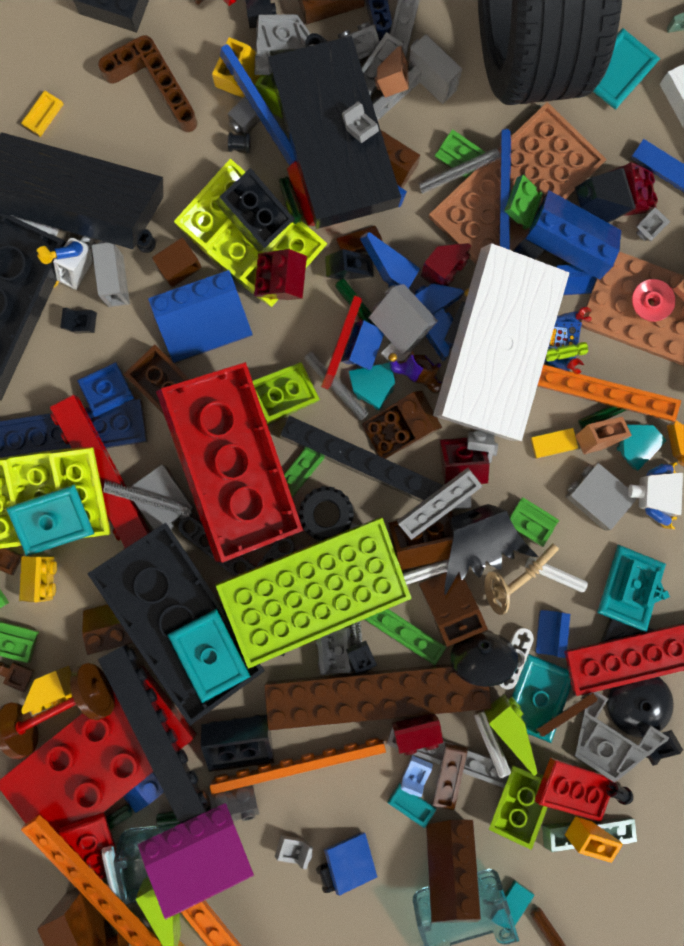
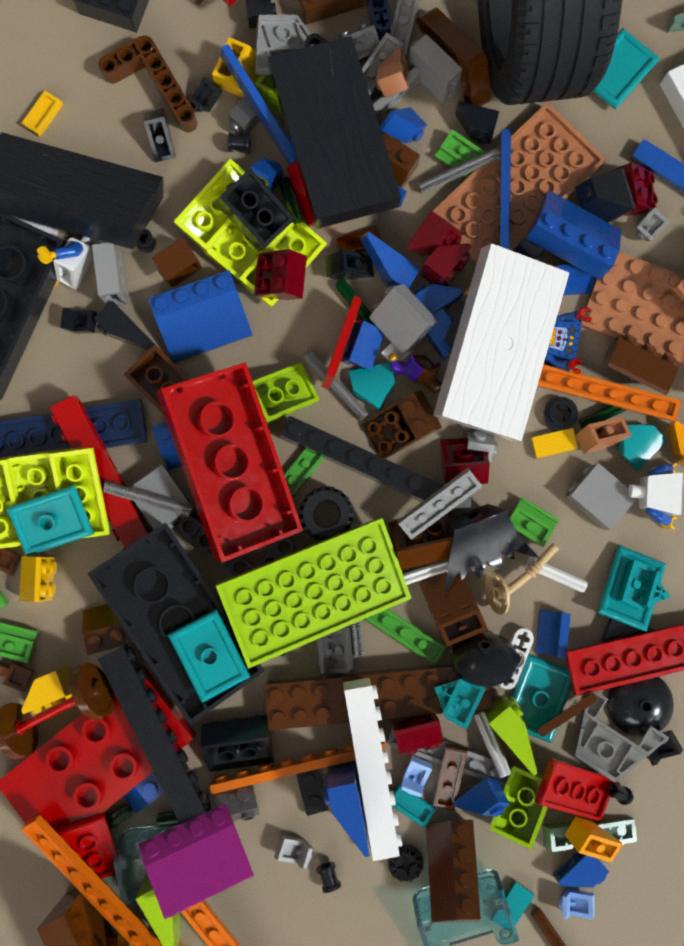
blue tile [77,362,134,417] -> none
white axle [102,846,125,903] -> none
blue tile [324,832,377,896] -> none
light grey bracket [342,102,379,143] -> none
black bracket [346,640,377,675] -> none
bright green plate [504,175,543,230] -> none
lime axle [545,342,588,362] -> none
coral dish [632,279,675,322] -> none
none -> black slope [94,301,154,350]
none -> black slope [143,108,176,162]
none -> blue slope [152,422,182,470]
none -> black bracket [186,77,223,112]
none -> blue slope [250,158,284,193]
none -> black plate [296,769,328,816]
none -> blue slope [323,761,370,857]
none -> white brick [343,678,402,861]
none -> blue slope [380,107,427,144]
none -> black gear [388,845,423,882]
none -> dark red slope [406,210,464,256]
none -> reddish brown beam [417,7,491,107]
none -> teal slope [434,679,486,729]
none -> blue slope [453,778,510,817]
none -> black slope [455,101,499,144]
none -> black gear [543,397,578,431]
none -> blue slope [553,852,609,888]
none -> light blue bracket [559,889,595,920]
none -> reddish brown slope [606,333,679,396]

